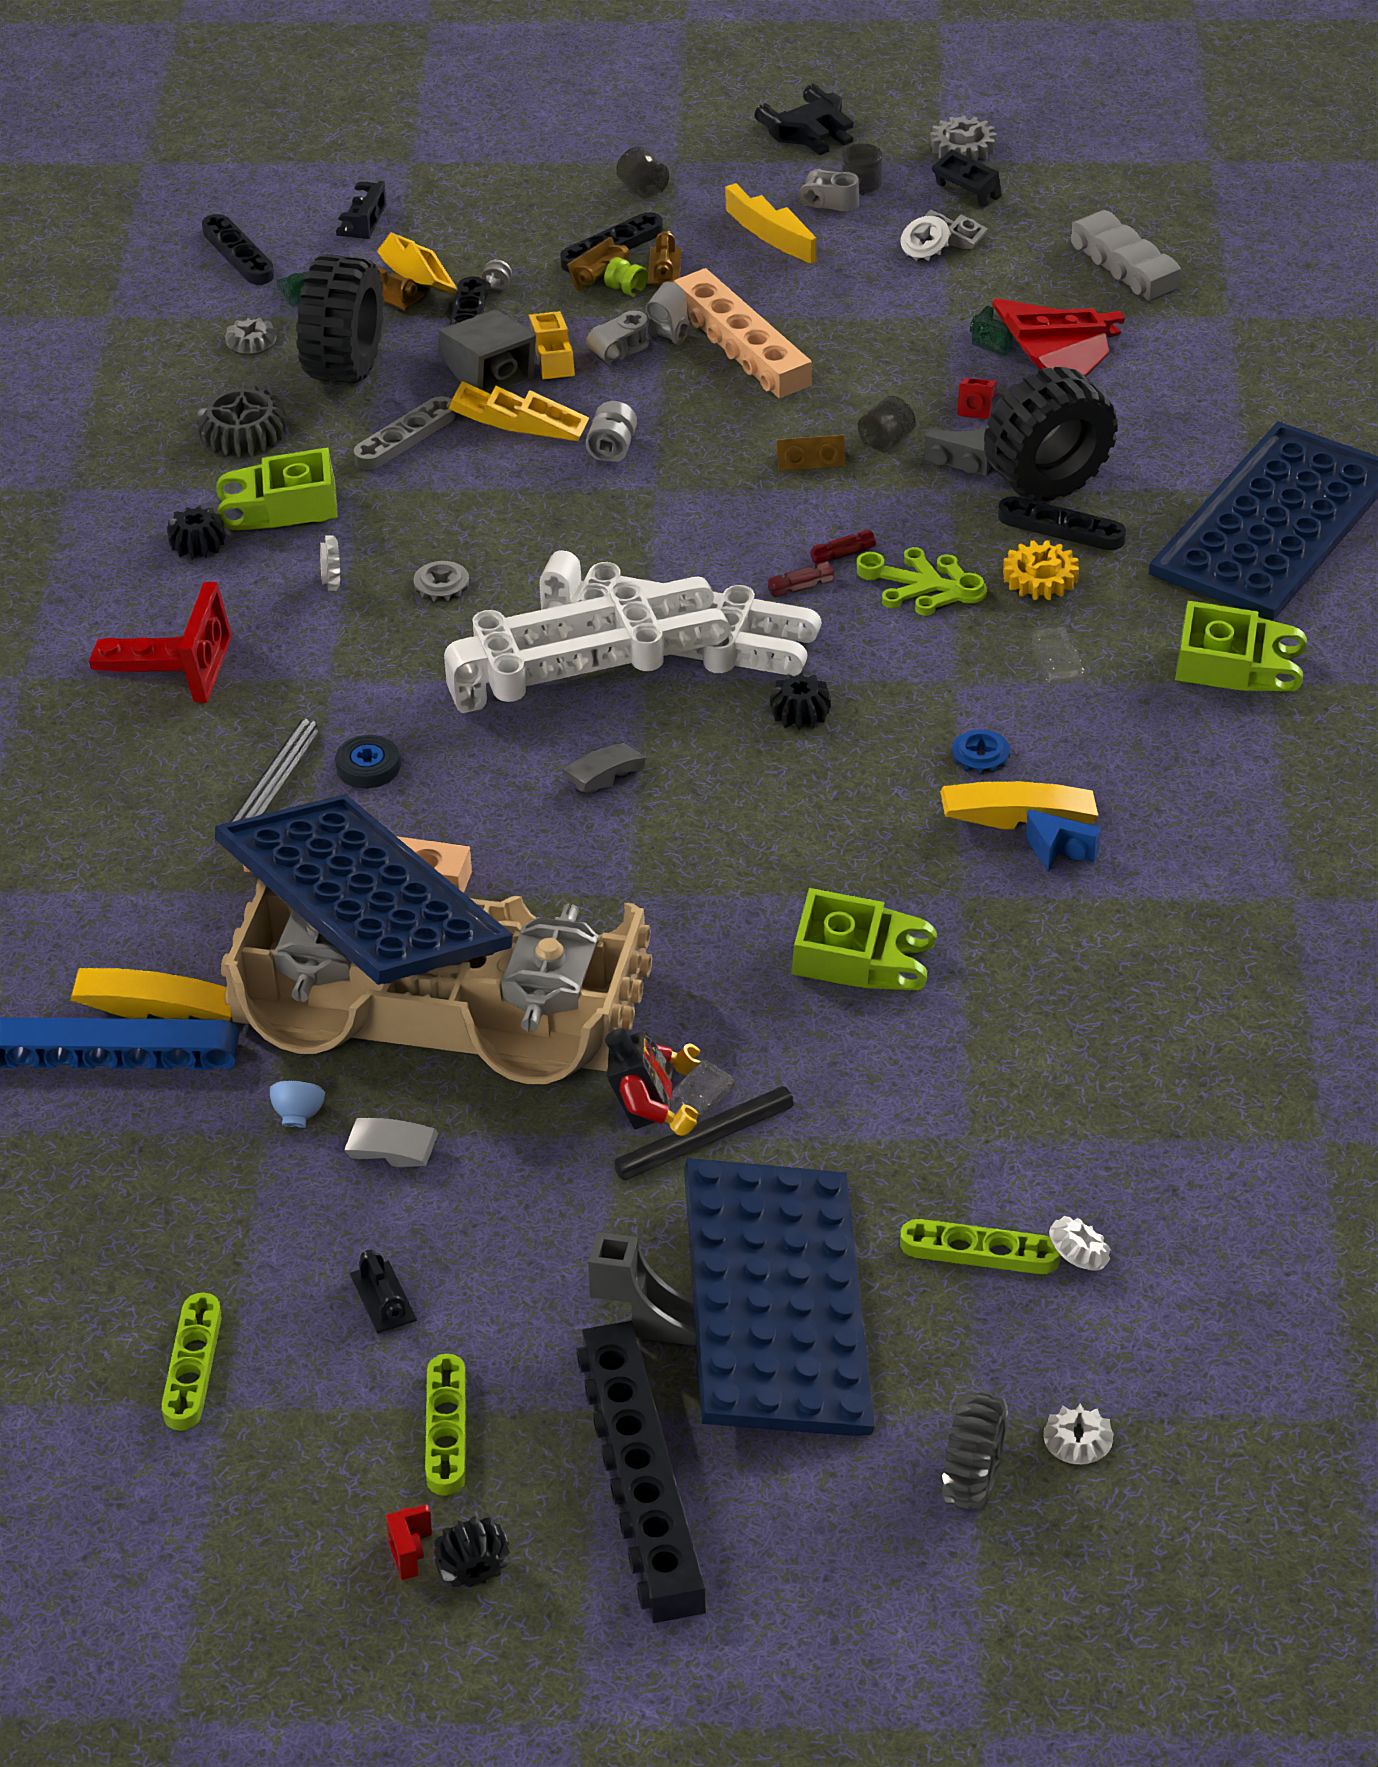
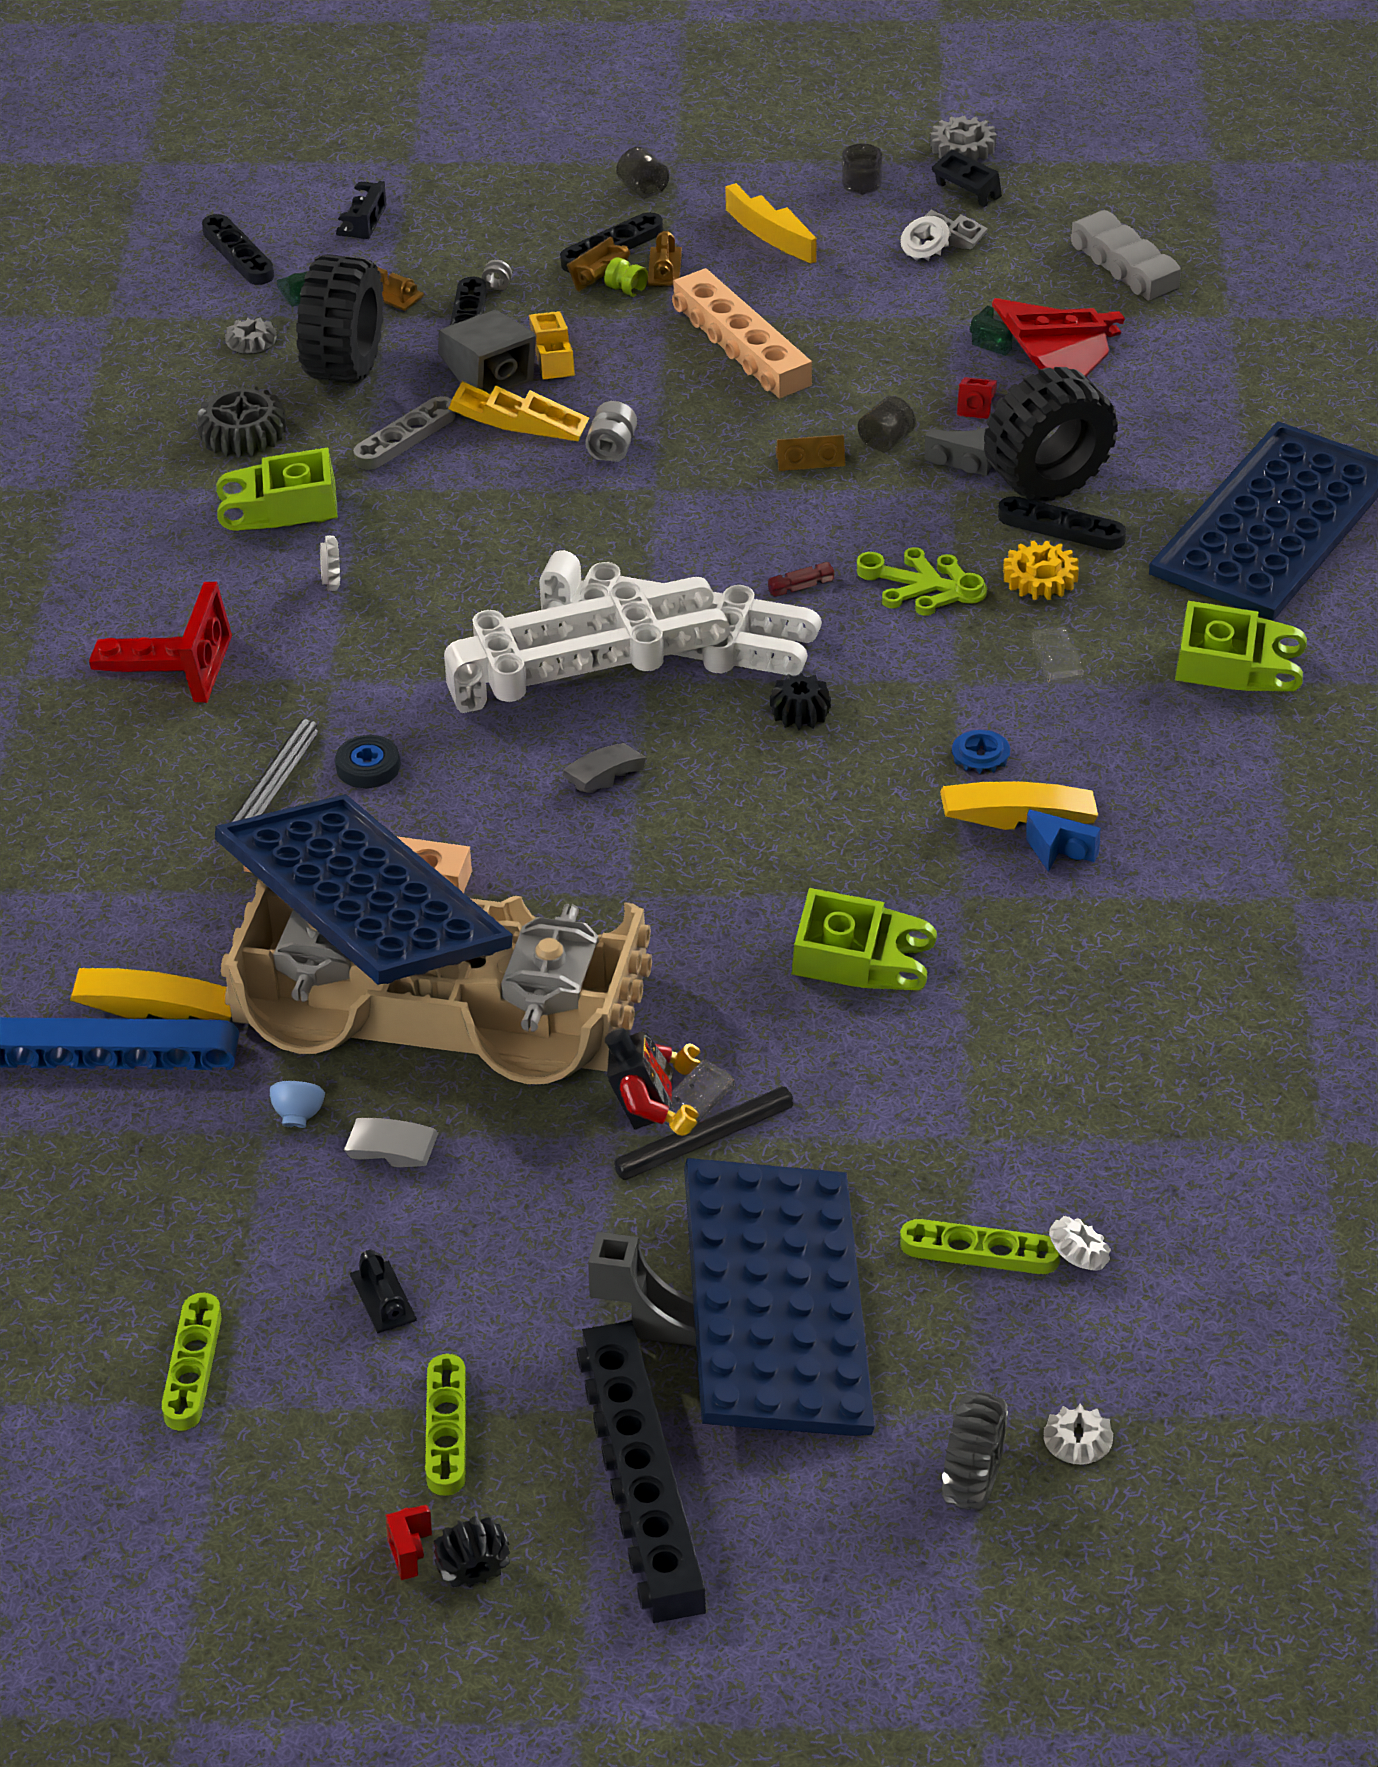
black gear [167,505,225,560] -> none
yellow slope [377,232,458,294] -> none
light grey gear [414,561,469,602] -> none
light grey piece [586,311,649,365] -> none
light grey piece [645,281,690,345] -> none
black connector [754,84,853,155] -> none
light grey piece [798,169,860,211] -> none
dark red axle [810,530,876,565] -> none

